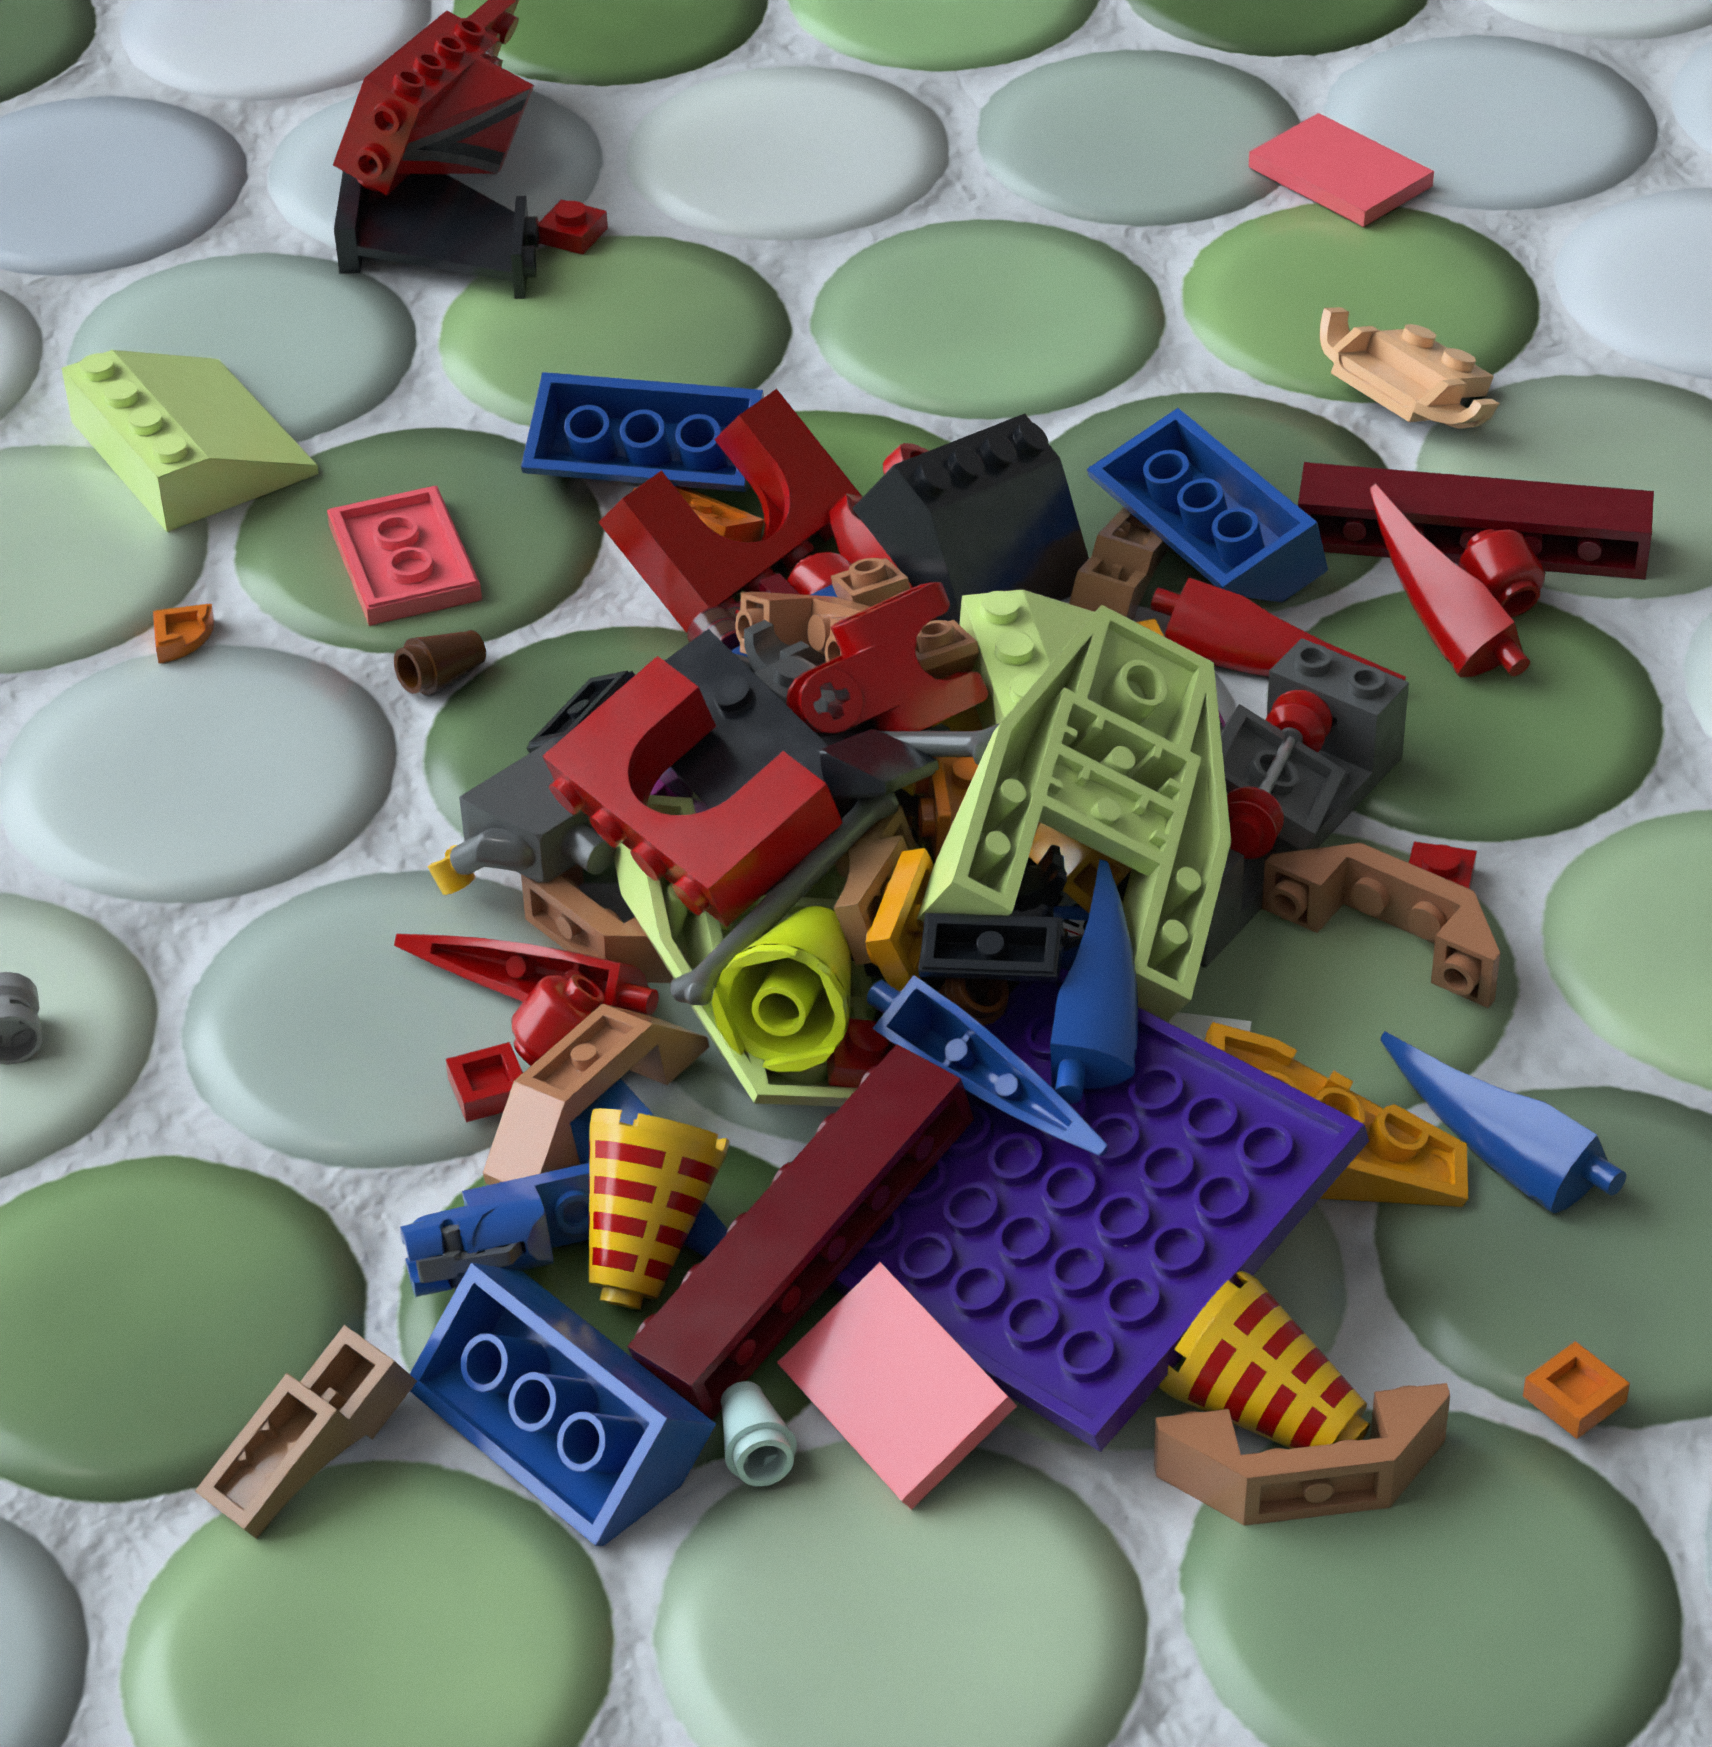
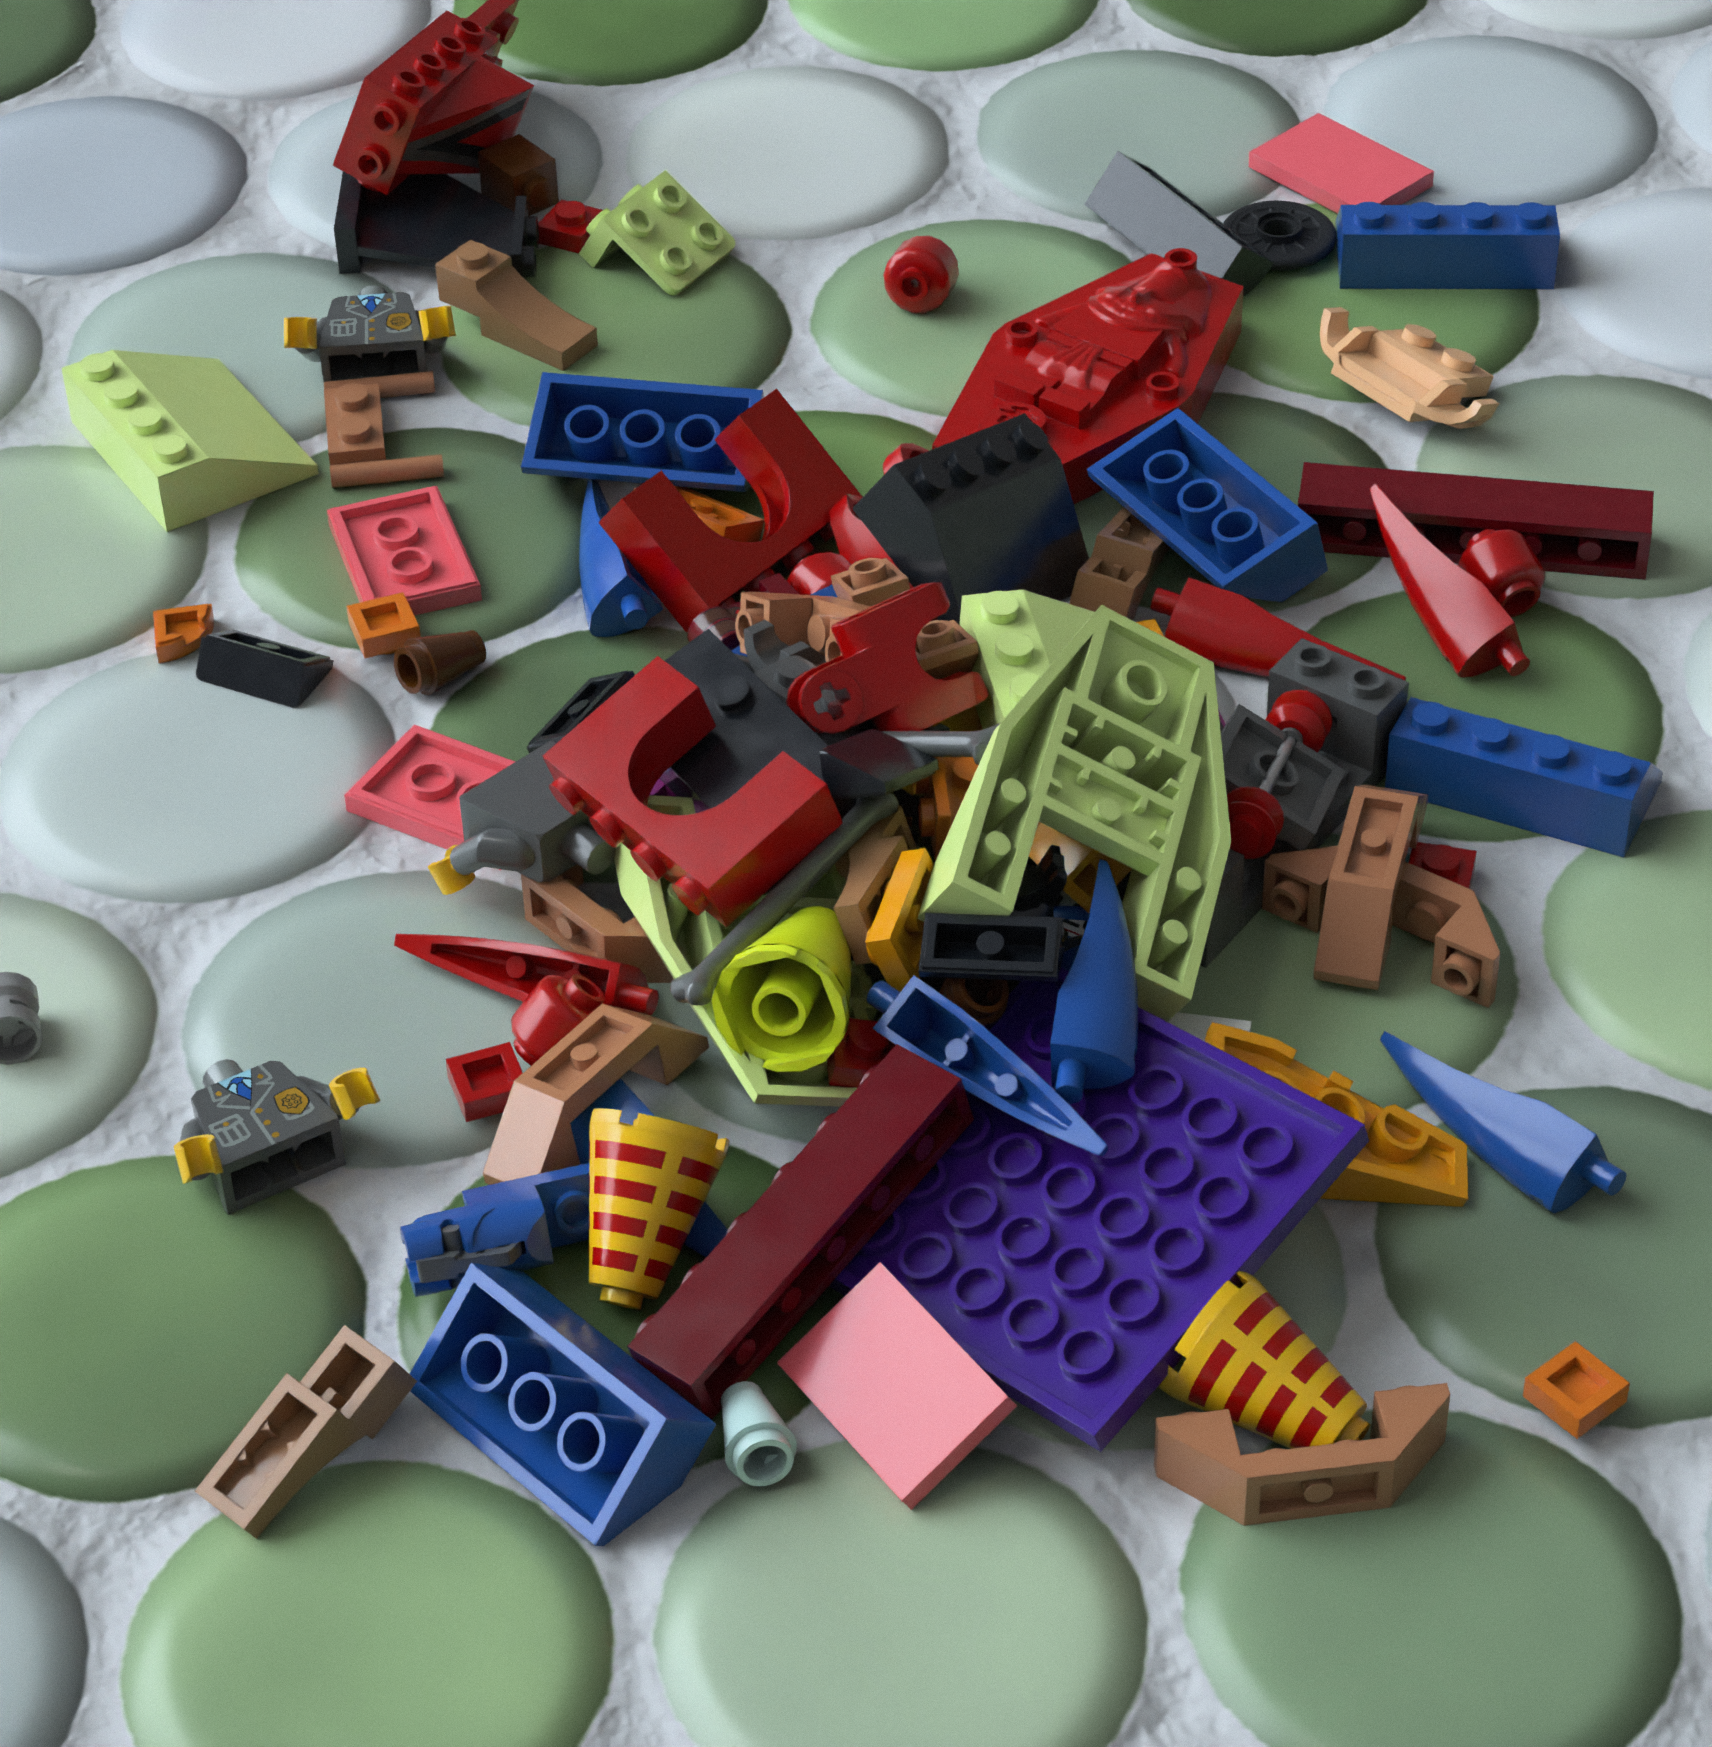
none -> dark grey torso [174,1059,381,1215]
none -> black slope [196,629,334,707]
none -> dark grey torso [284,285,456,382]
none -> nougat plate [324,371,444,488]
none -> coral tile [344,724,515,870]
none -> orange plate [346,592,421,659]
none -> medium nougat slope [435,240,598,371]
none -> reddish brown brick [477,134,559,216]
none -> yellowish green bracket [579,170,735,296]
none -> blue piece [579,479,663,637]
none -> red head [883,236,959,313]
none -> red container [932,248,1244,504]
none -> brick [1085,151,1274,296]
none -> black wheel [1224,200,1336,270]
none -> nougat slope [1314,785,1428,990]
none -> blue slope [1335,202,1560,289]
none -> blue slope [1385,697,1663,857]

